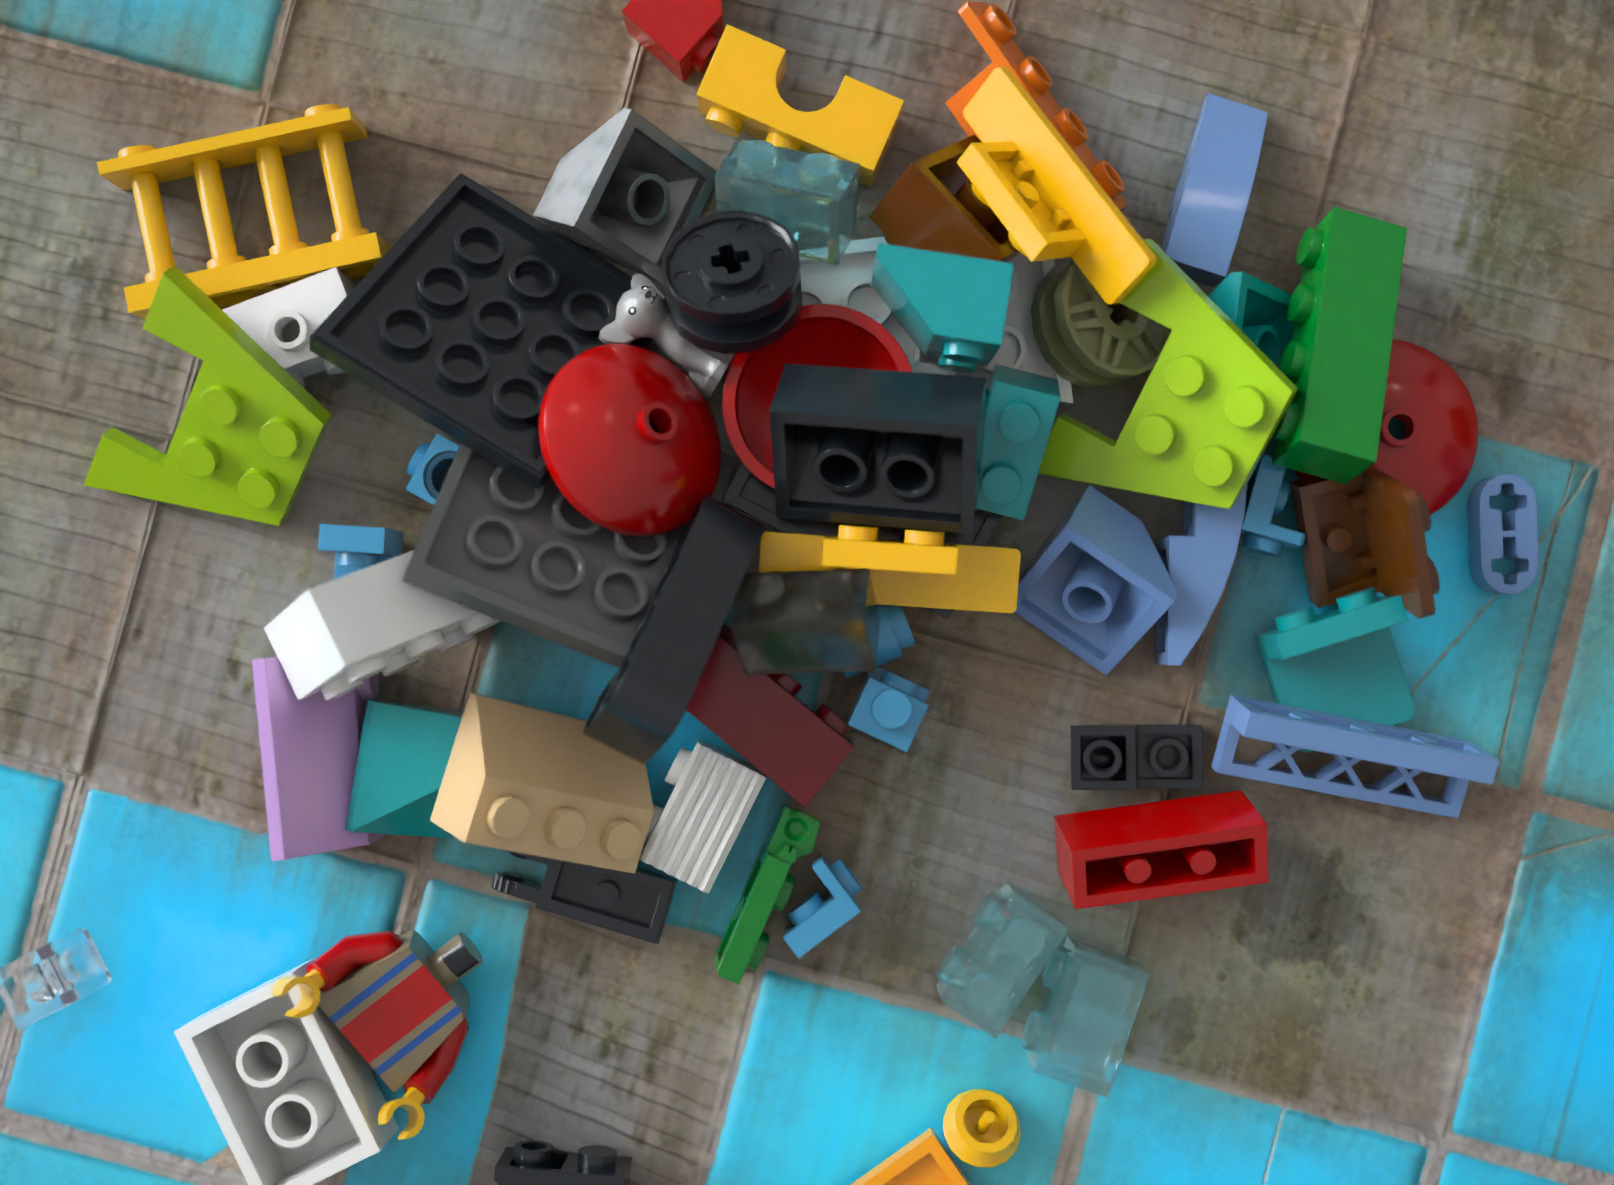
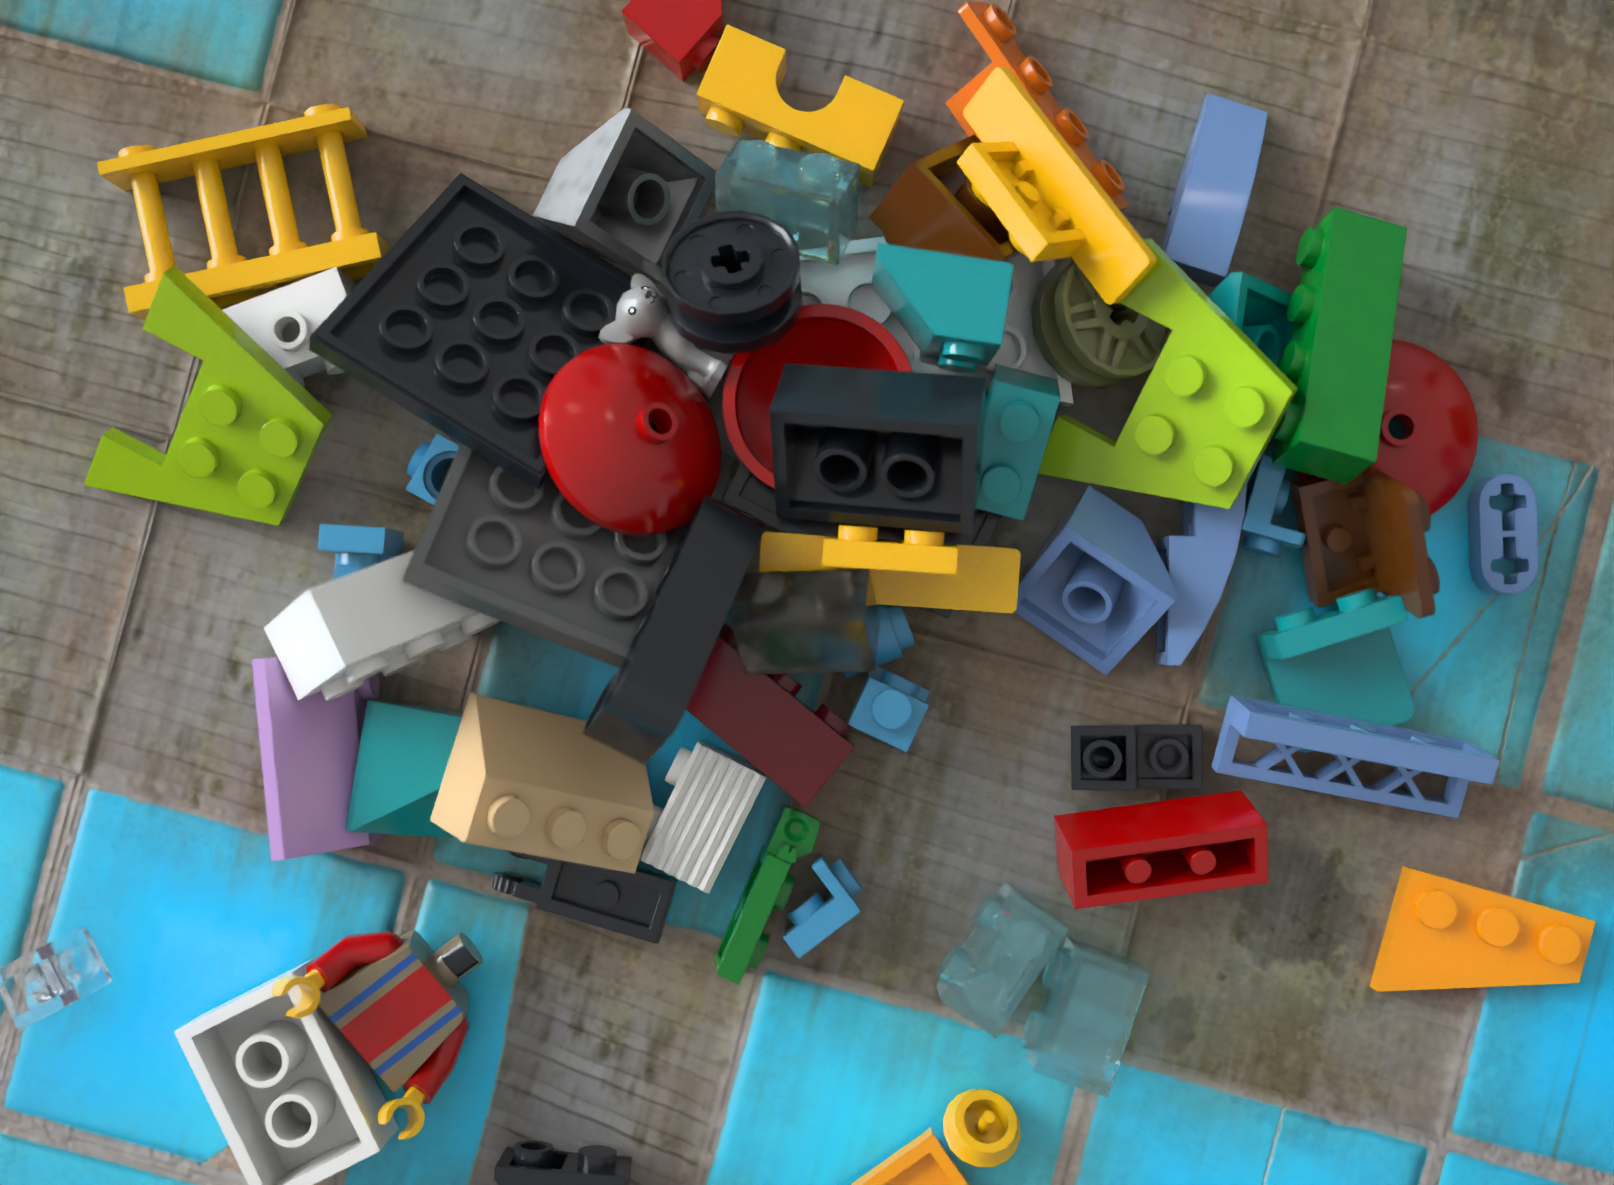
none -> light orange wing [1369,865,1596,992]

